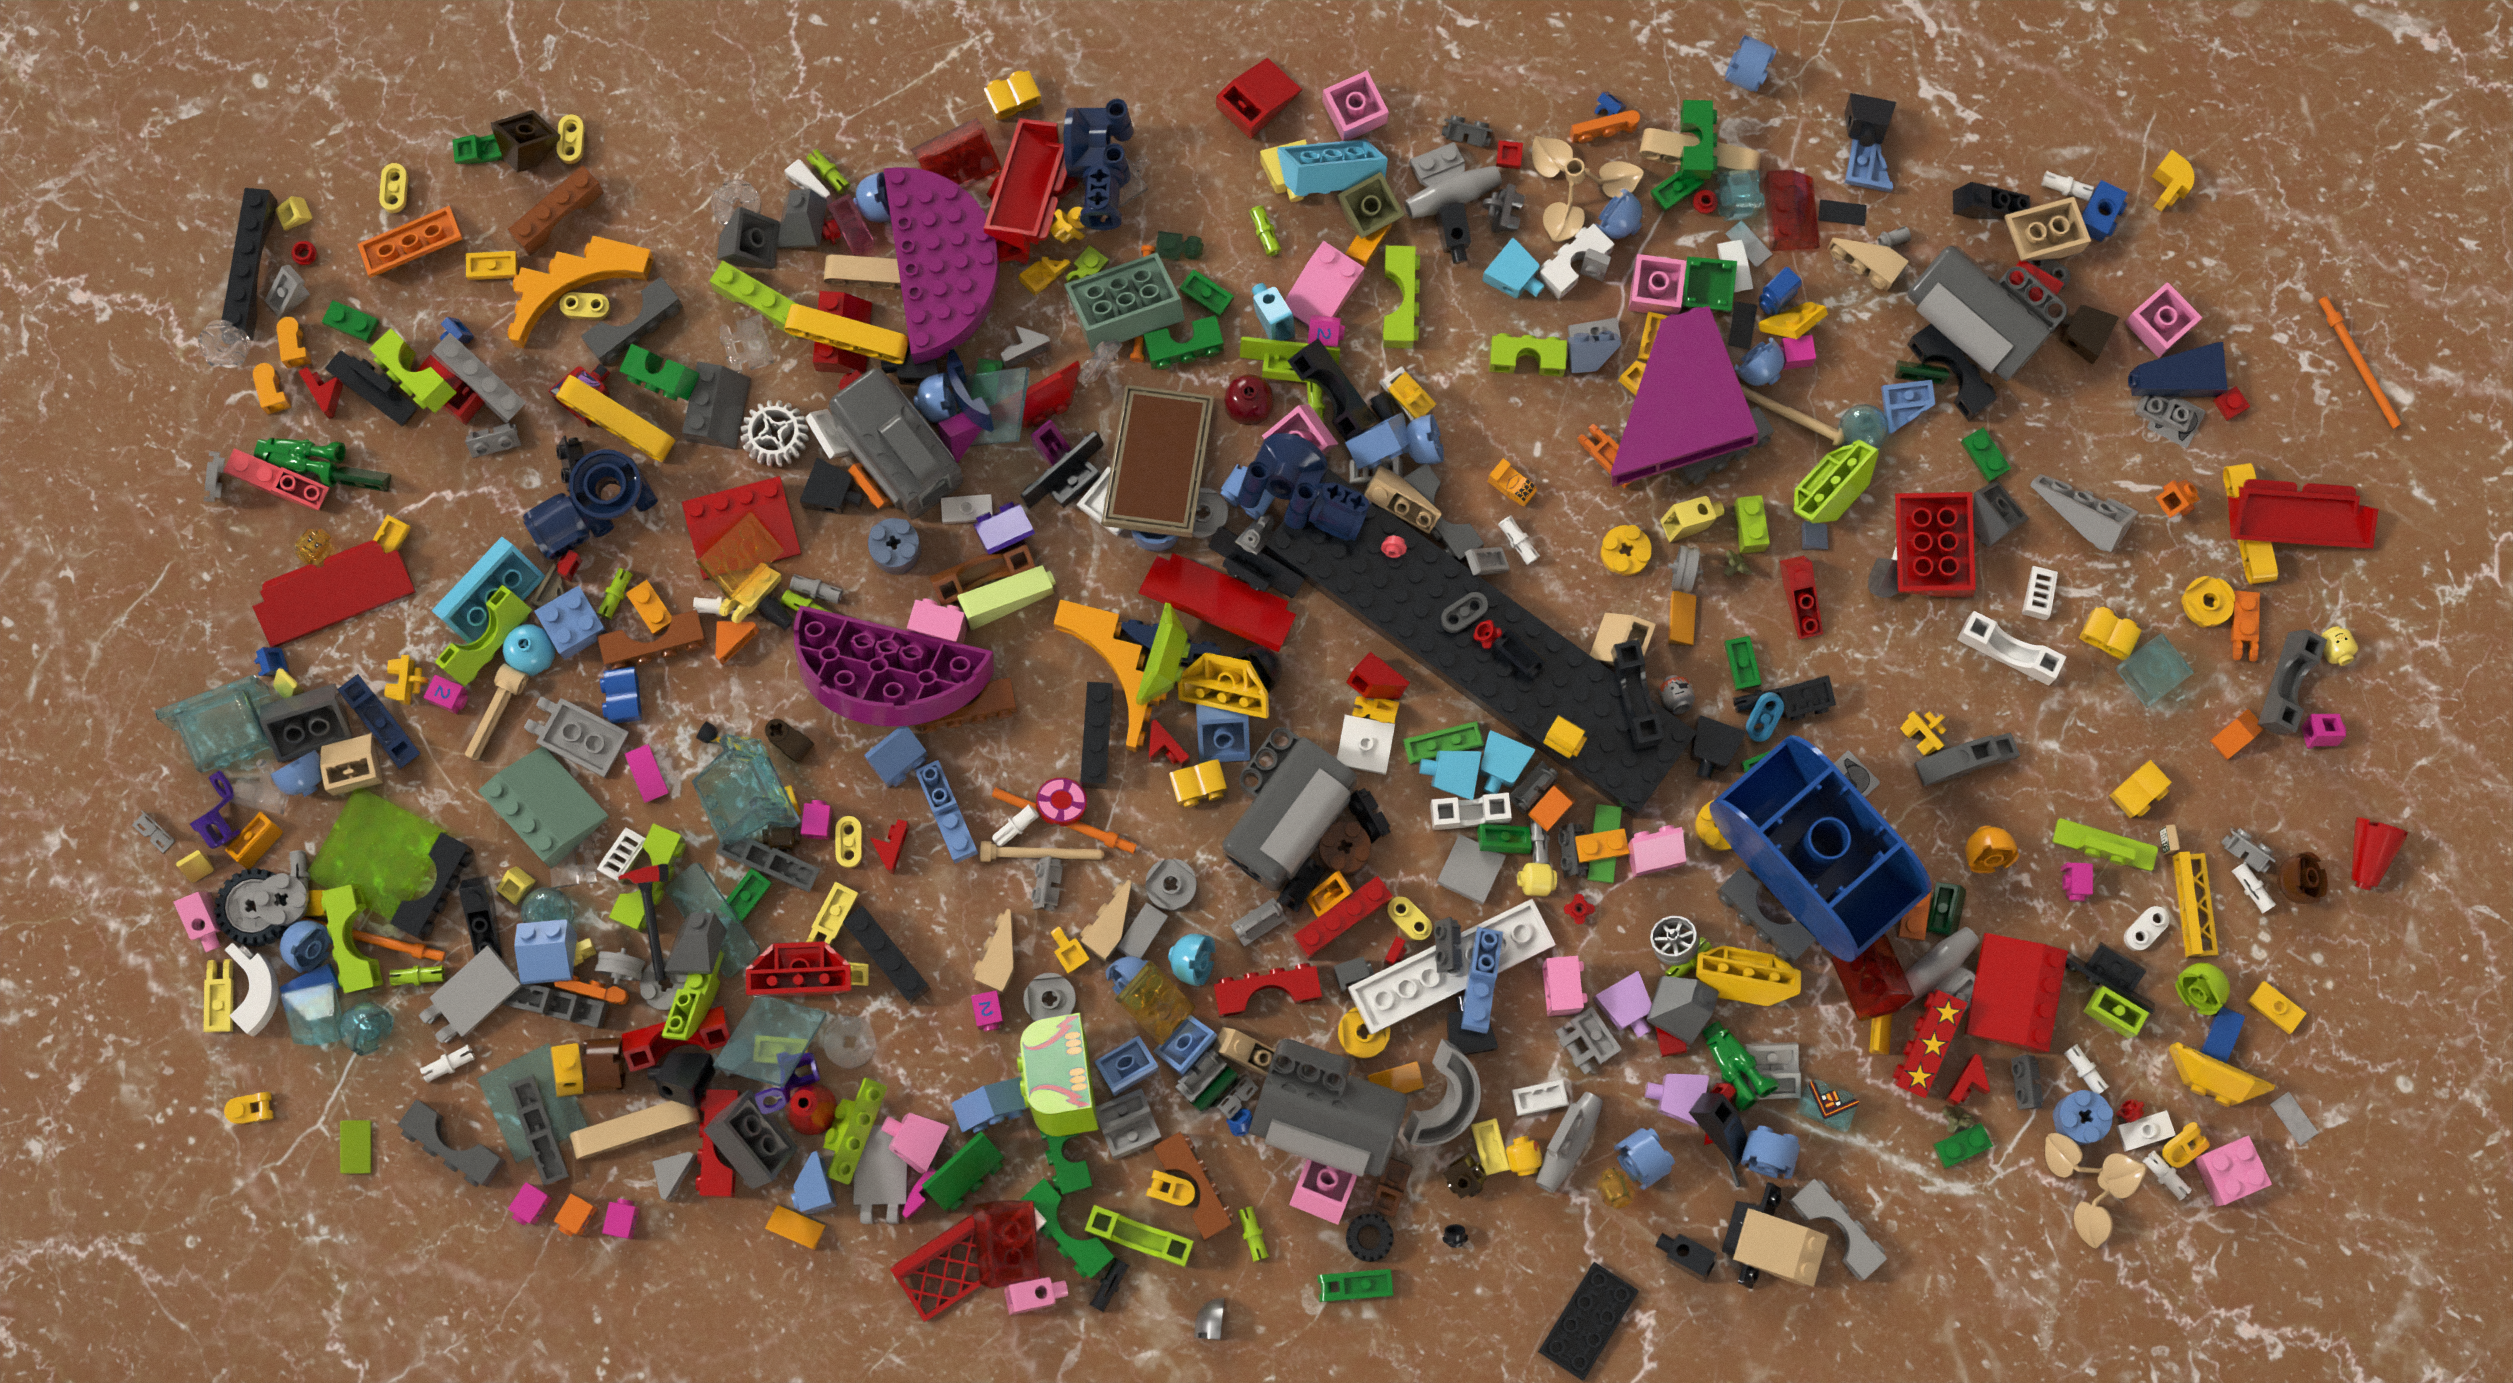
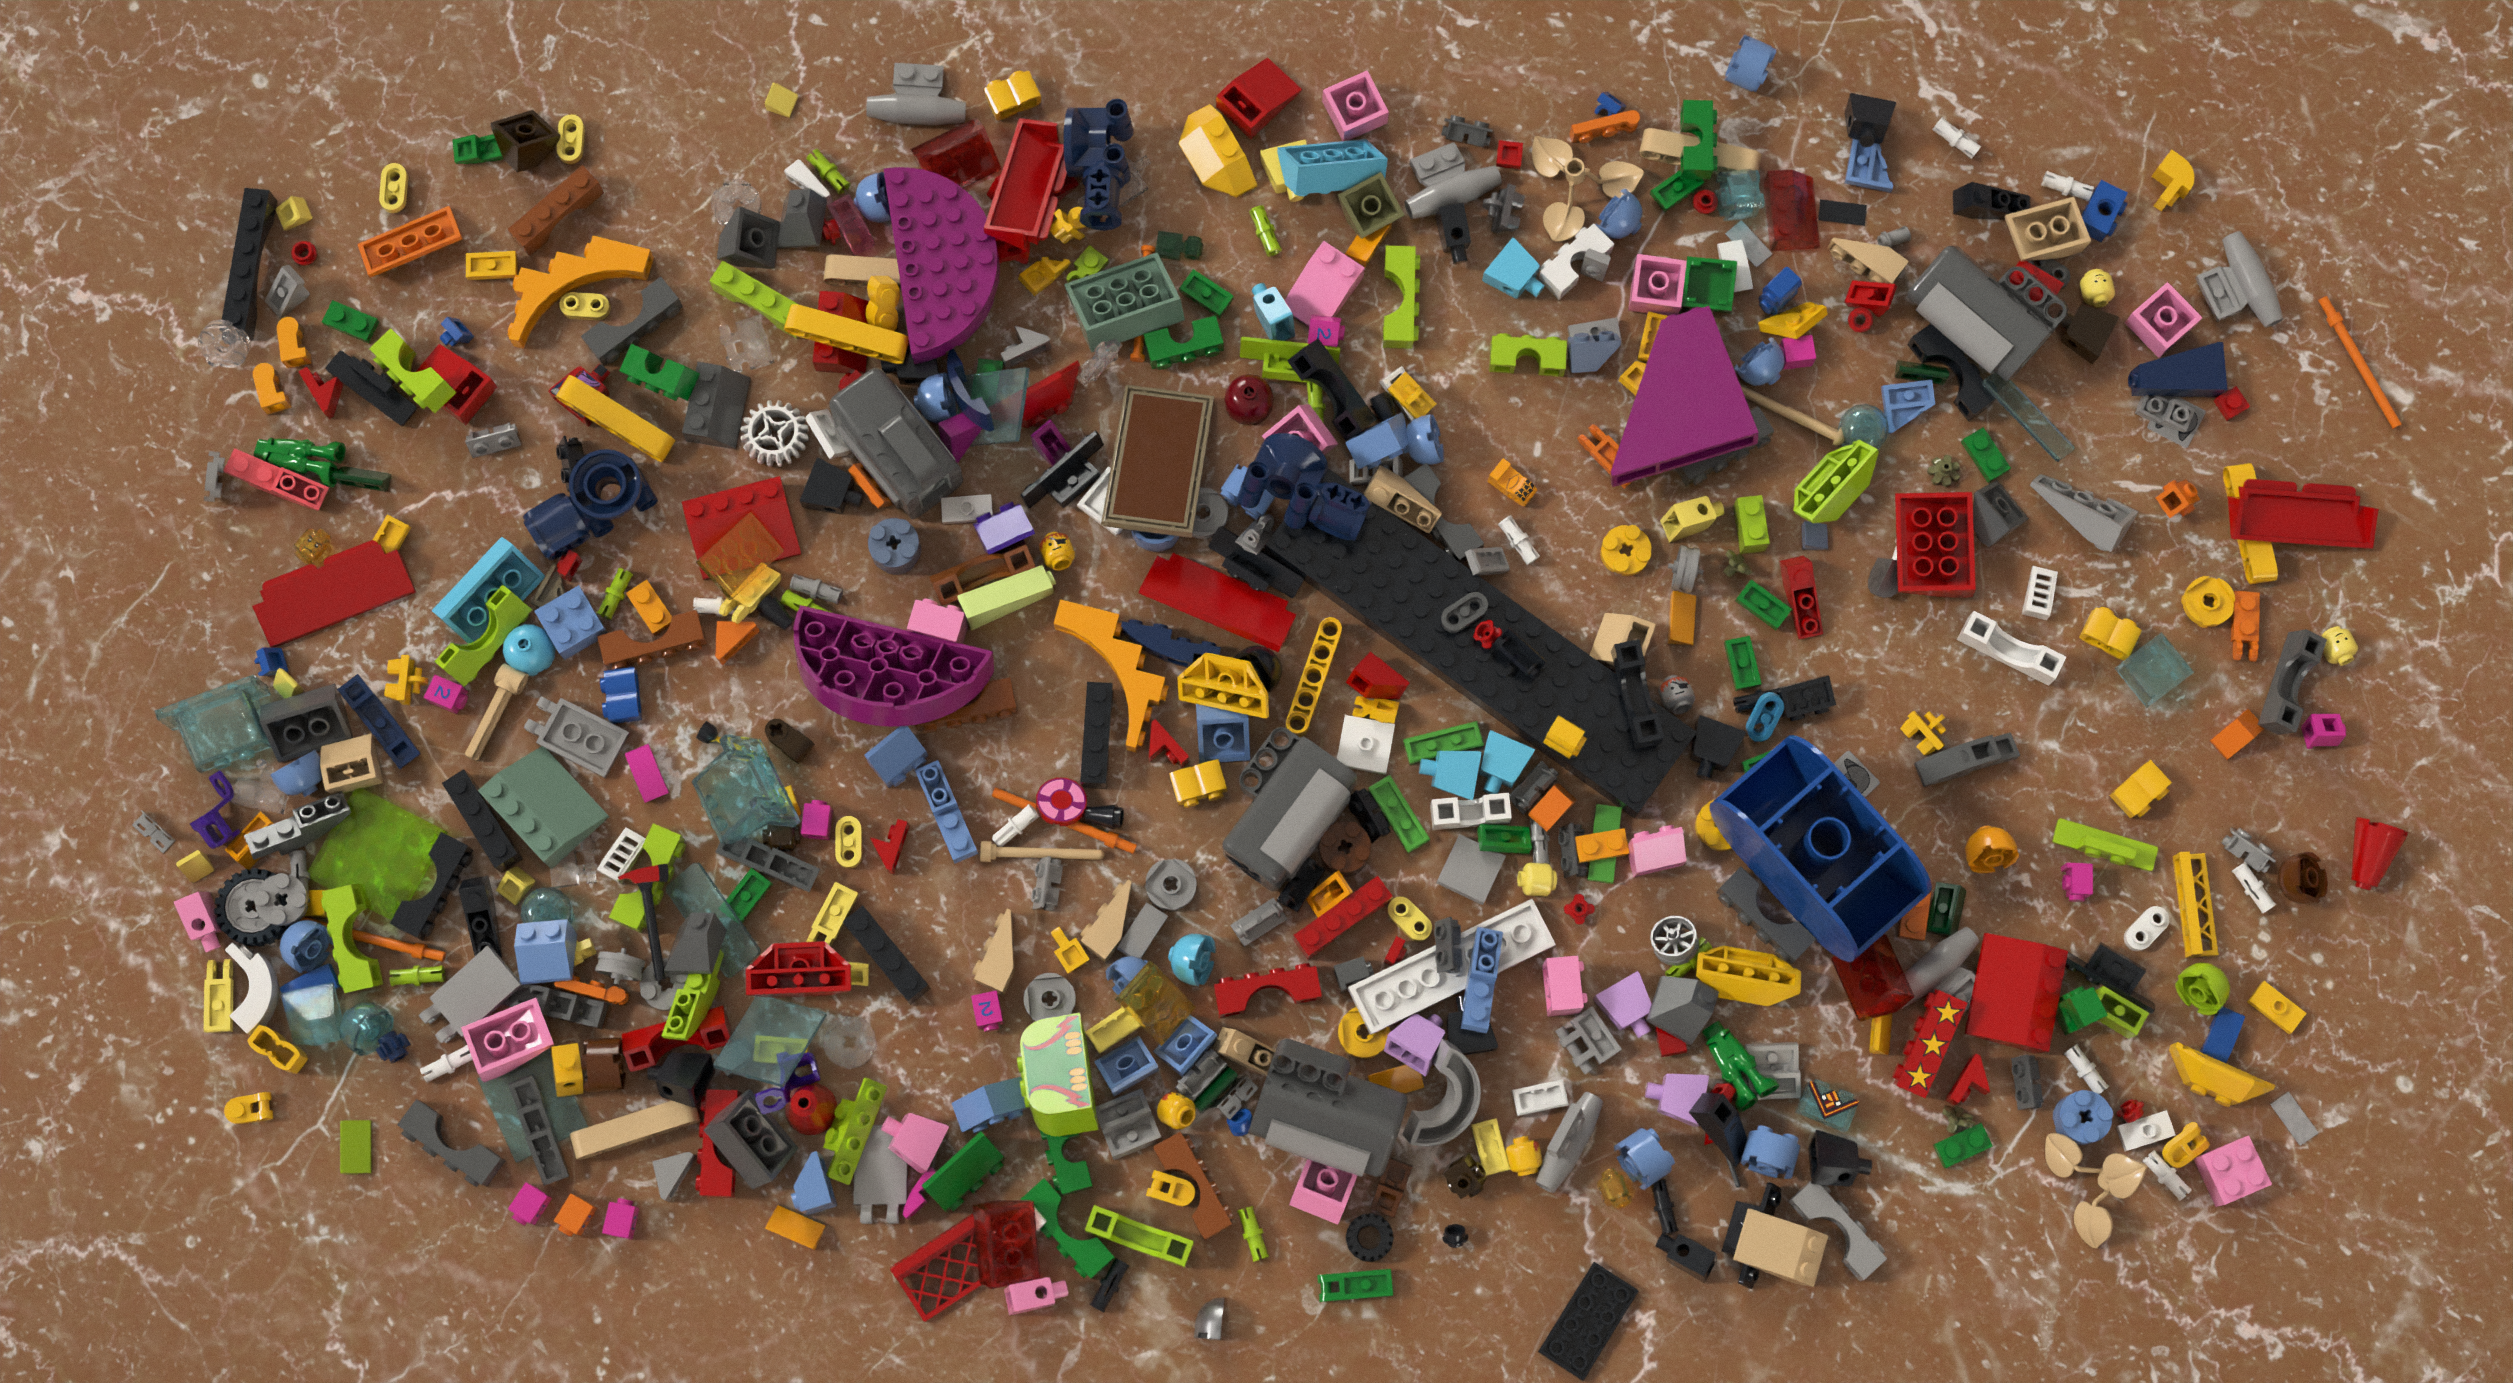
light grey arch [430,333,526,424] -> none
lime wedge [1136,603,1191,705] -> none
coral plate [1381,536,1407,558] -> none
black sticker [1728,301,1757,349] -> none
tan tile [2159,824,2180,855] -> none
none -> dark grey slope [244,791,351,860]
none -> yellow brick [247,1025,308,1074]
none -> dark blue gear [375,1031,411,1063]
none -> black arch [442,769,523,873]
none -> bright pink slope [461,998,554,1083]
none -> light yellow slope [765,83,798,118]
none -> light grey plate [866,63,966,126]
none -> yellow brick [866,276,900,331]
none -> yellow head [1039,532,1075,571]
none -> black cone [1085,804,1124,830]
none -> light yellow plate [1085,1003,1143,1054]
none -> yellow head [1157,1092,1196,1130]
none -> yellow wedge [1179,104,1257,198]
none -> yellow beam [1286,617,1342,737]
none -> bright green tile [1368,775,1430,854]
none -> lavender torso [1384,1014,1445,1076]
none -> black pin [1651,1179,1679,1234]
none -> green plate [1735,579,1792,631]
none -> black torso [1808,1130,1872,1187]
none -> red slope [1844,280,1897,317]
none -> red plate [1848,307,1873,332]
none -> olive plant [1927,455,1960,487]
none -> white pin [1932,117,1981,159]
none -> clear light blue piece [1982,372,2075,462]
none -> green arch [2056,986,2108,1036]
none -> light yellow head [2080,269,2115,308]
none -> light grey plate [2195,231,2284,328]

